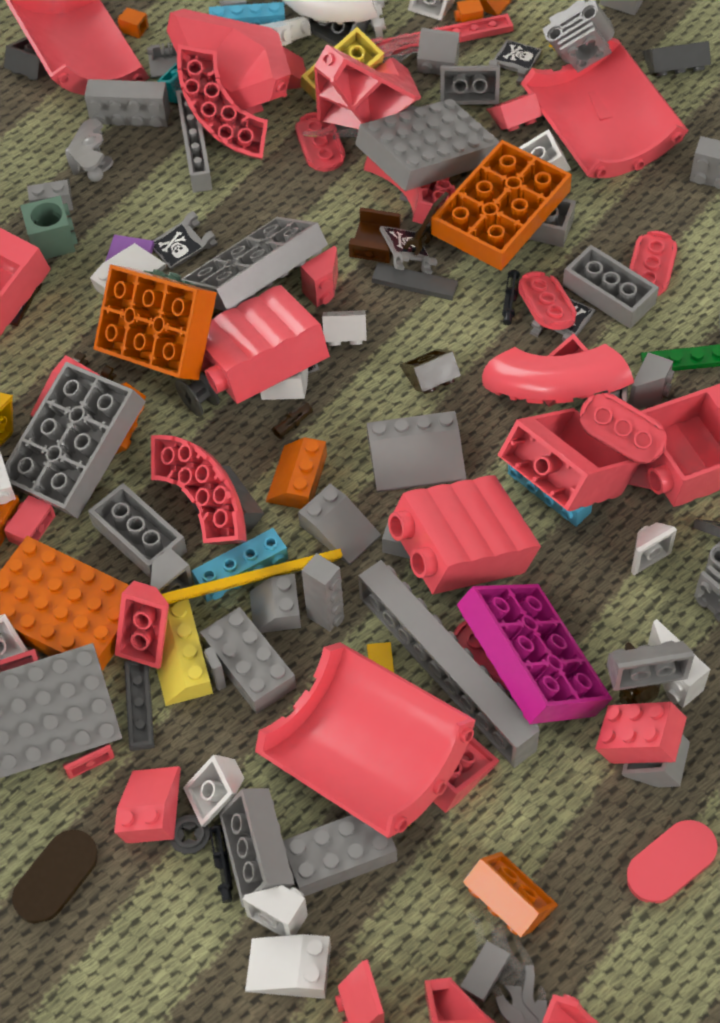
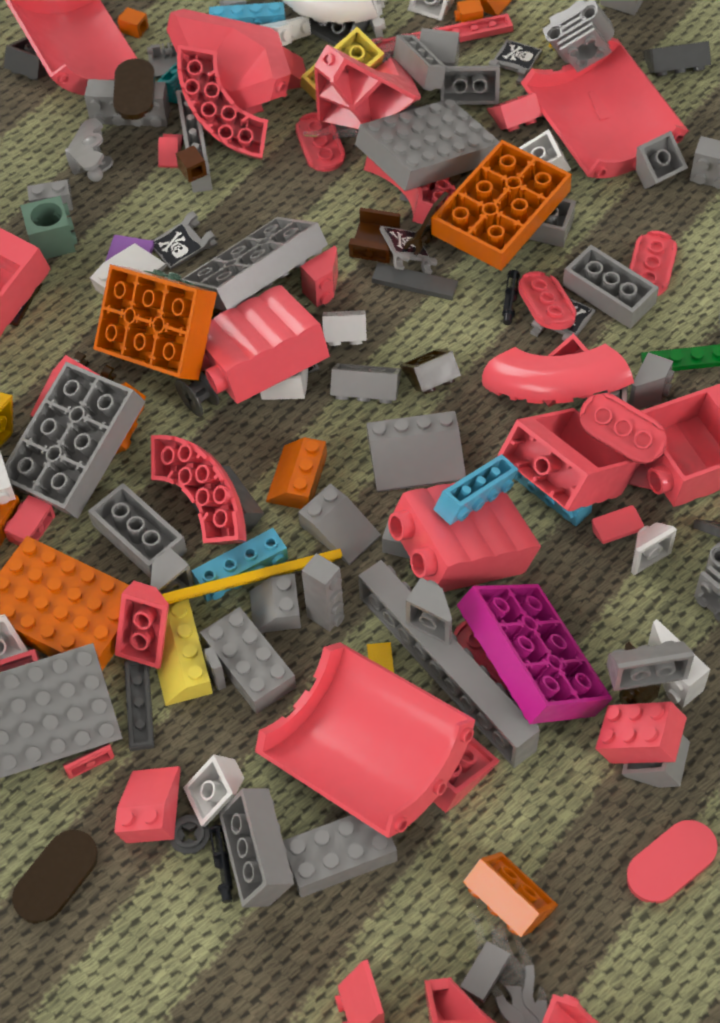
white slope [243,885,308,936] -> none
white slope [245,934,331,999] -> none
dark brown pin [272,401,313,439] -> none
none -> dark brown tile [113,59,155,120]
none -> coral slope [158,134,183,168]
none -> reddish brown brick [176,145,207,183]
none -> light grey slope [330,363,401,404]
none -> light grey brick [393,35,446,91]
none -> light grey slope [406,578,452,646]
none -> medium azure brick [433,454,519,525]
none -> coral slope [592,505,644,544]
none -> light grey slope [636,131,688,189]

